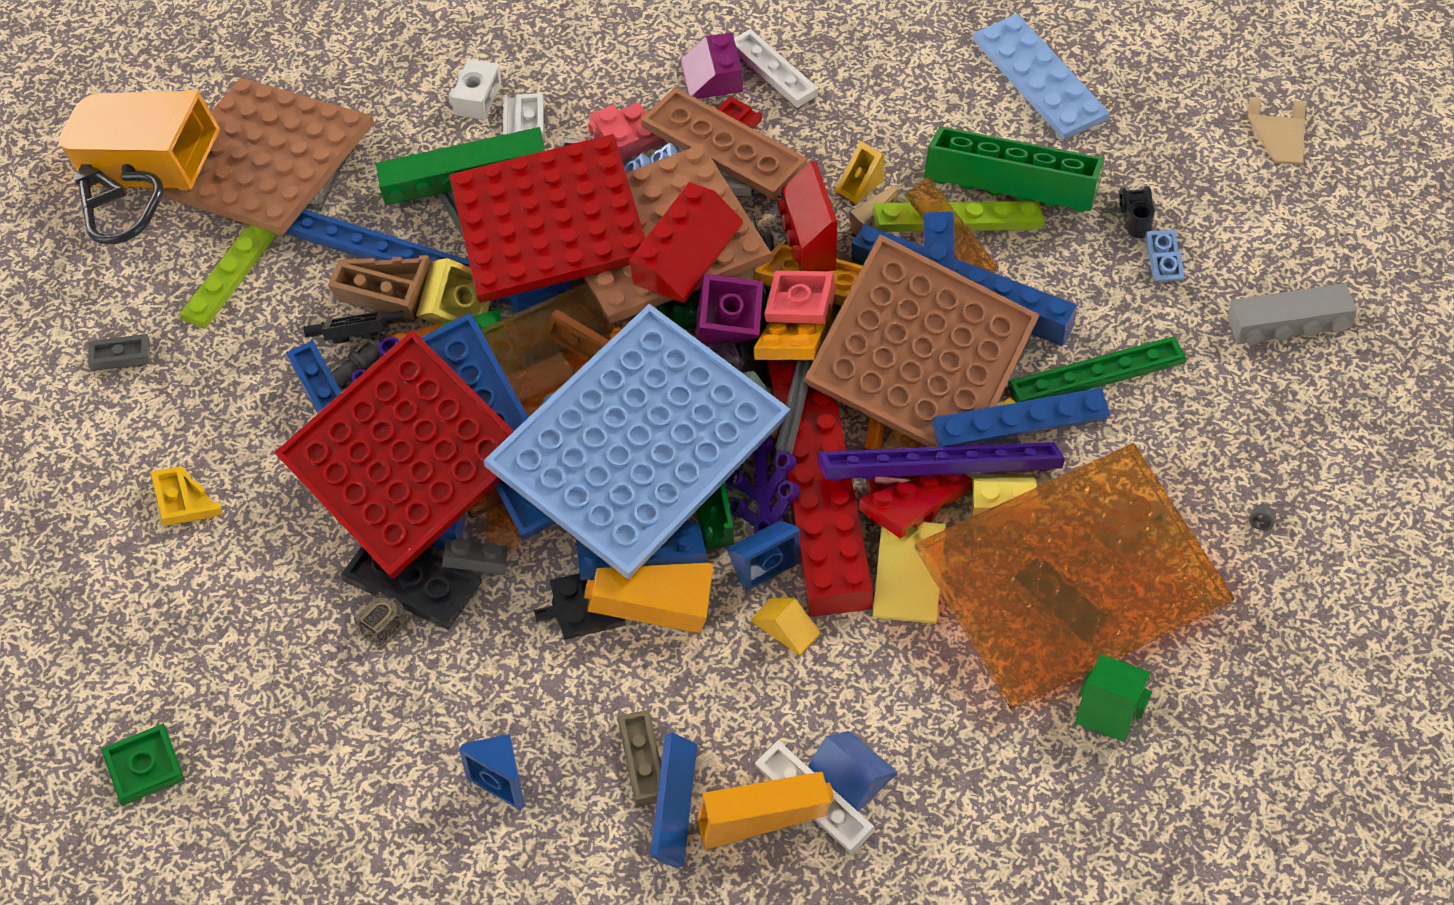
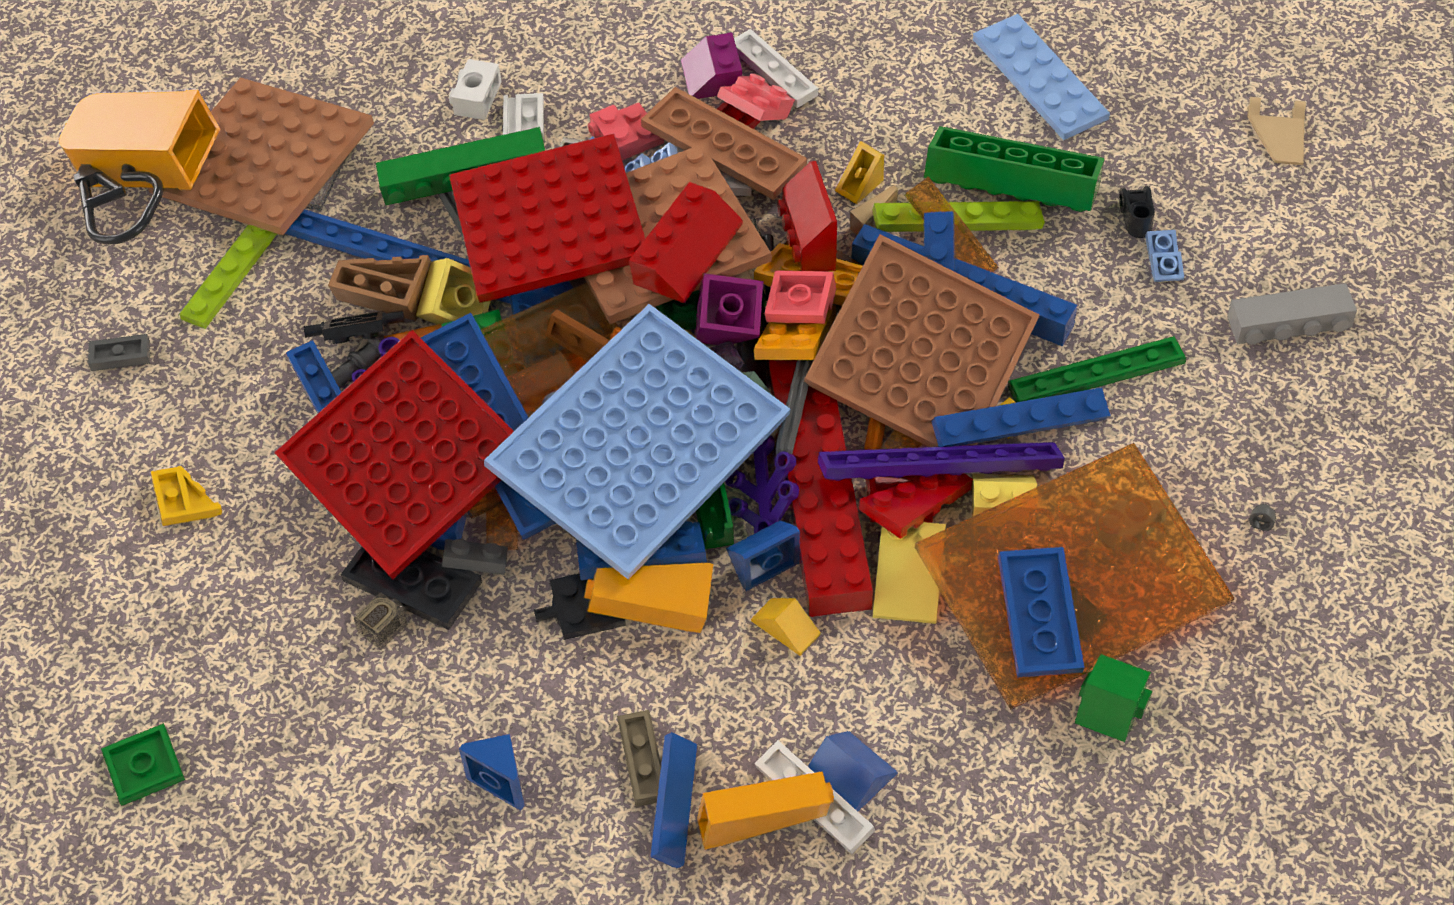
none -> coral plate [717,74,795,121]
none -> blue plate [998,547,1084,678]

